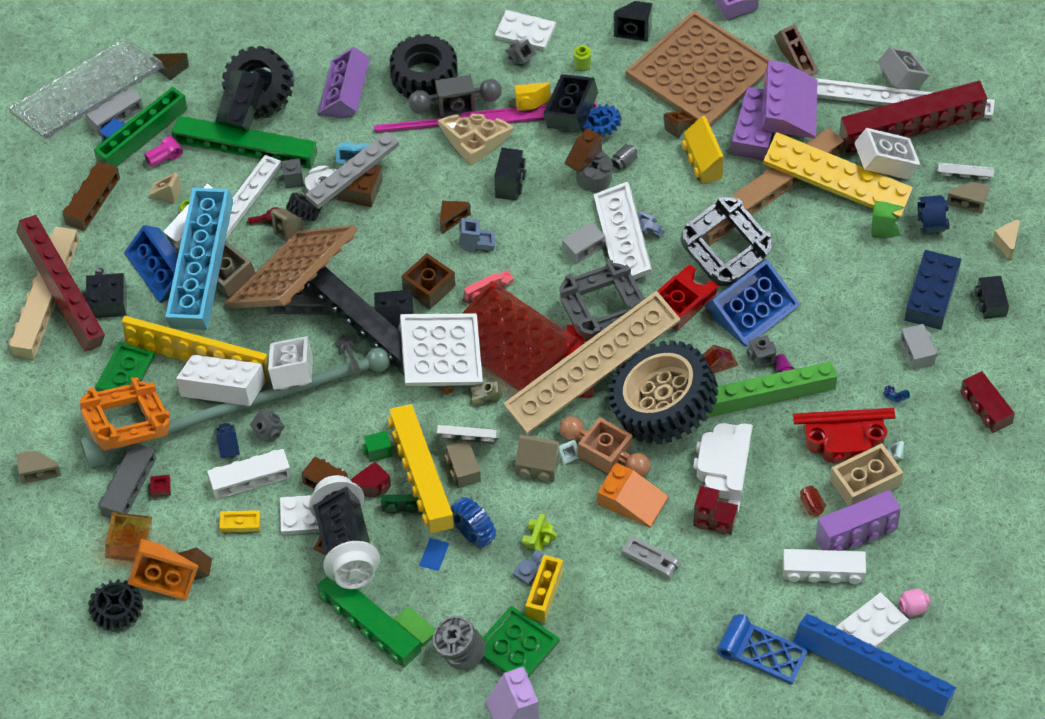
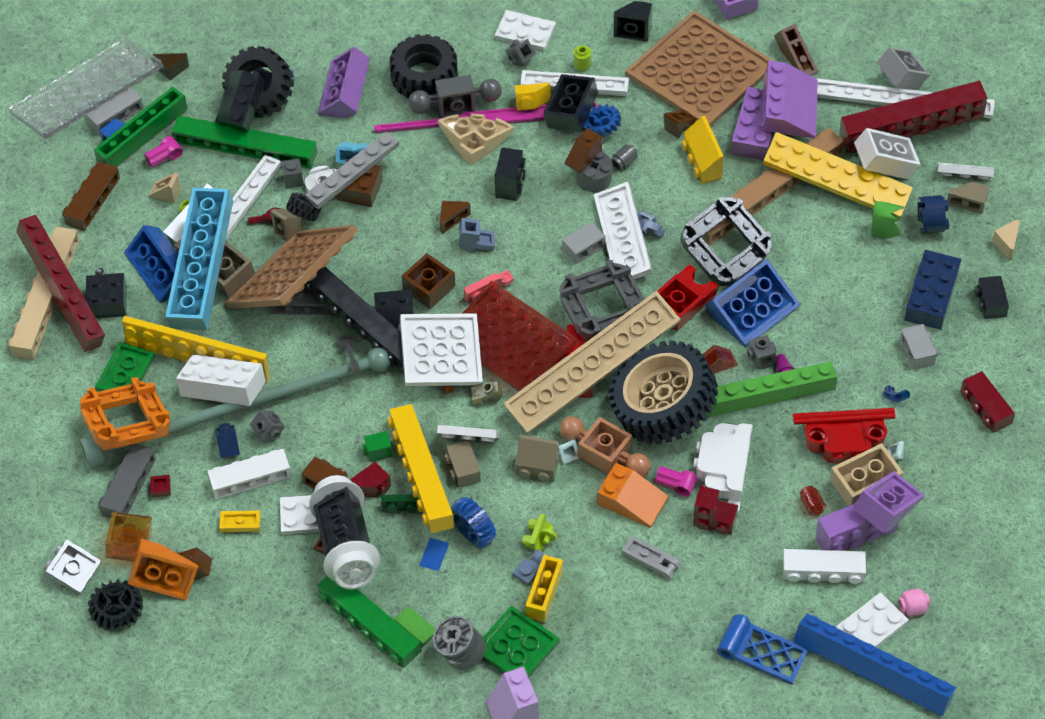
dark tan slope [16,451,61,484] -> none
white brick [268,336,313,390] -> none
none -> plate [43,540,101,595]
none -> white plate [521,70,629,96]
none -> dark pink piece [655,466,698,497]
none -> medium lavender slope [853,471,925,533]

